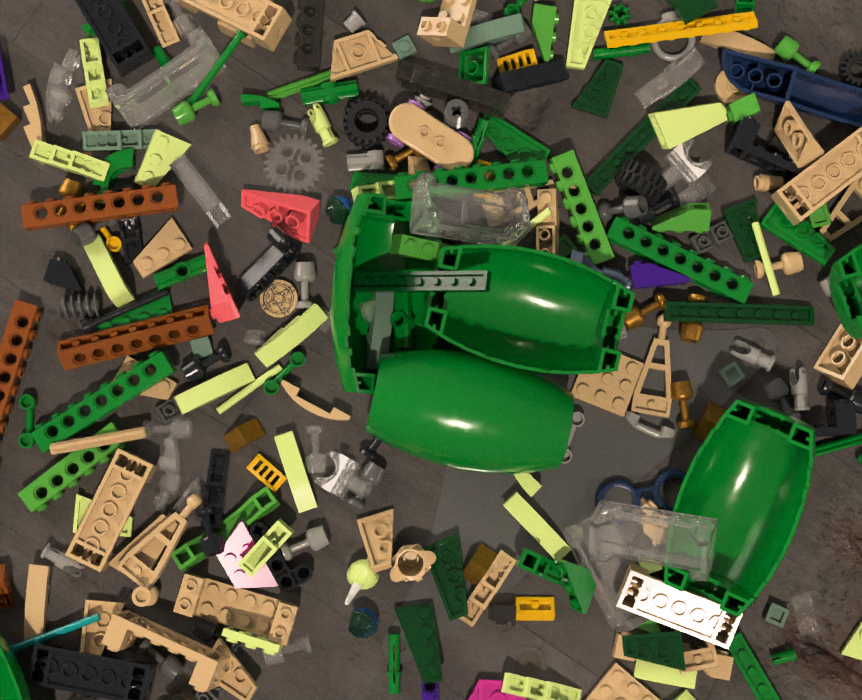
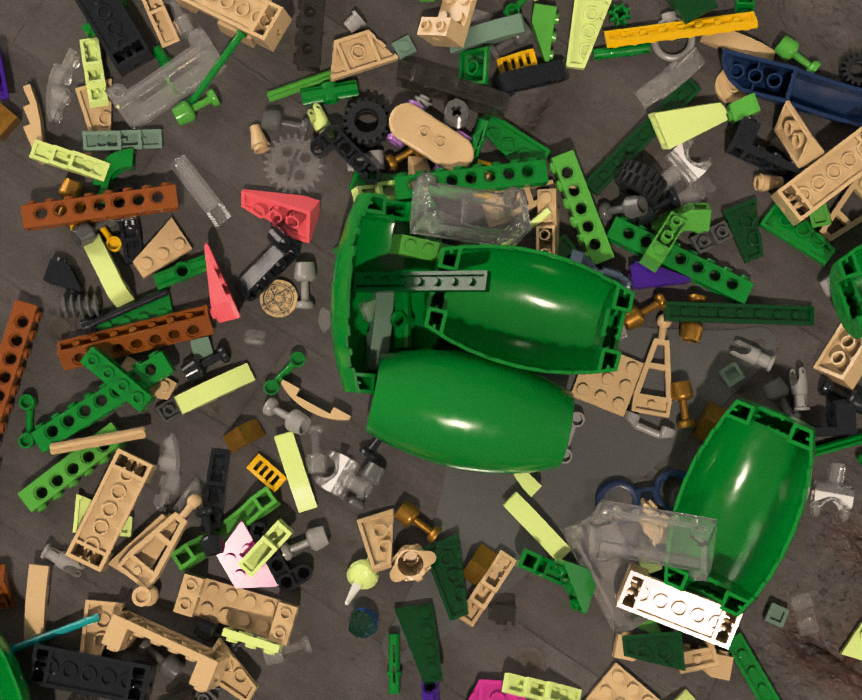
yellowish green wing [133,129,191,187] -> none
clear piece [143,417,193,440] -> none
yellowish green bar [216,364,283,414] -> none
green slope [240,94,281,113] -> none
yellowish green slope [254,303,328,367] -> none
clear green piece [325,196,353,225] -> none
yellow slope [516,597,555,621] -> none
dark green wing [571,59,624,119] -> none
yellowish green slope [633,659,697,689] -> none
yellowish green bar [752,221,780,296] -> none
tan piece [753,252,803,279] -> none
green pin [770,647,797,666] -> none
none -> green brick [80,346,157,412]
none -> light grey piece [263,397,311,435]
none -> black beam [310,125,382,185]
none -> pearl gold piece [394,500,443,544]
none -> bright green slope [639,211,688,273]
none -> clear connector [810,462,854,522]

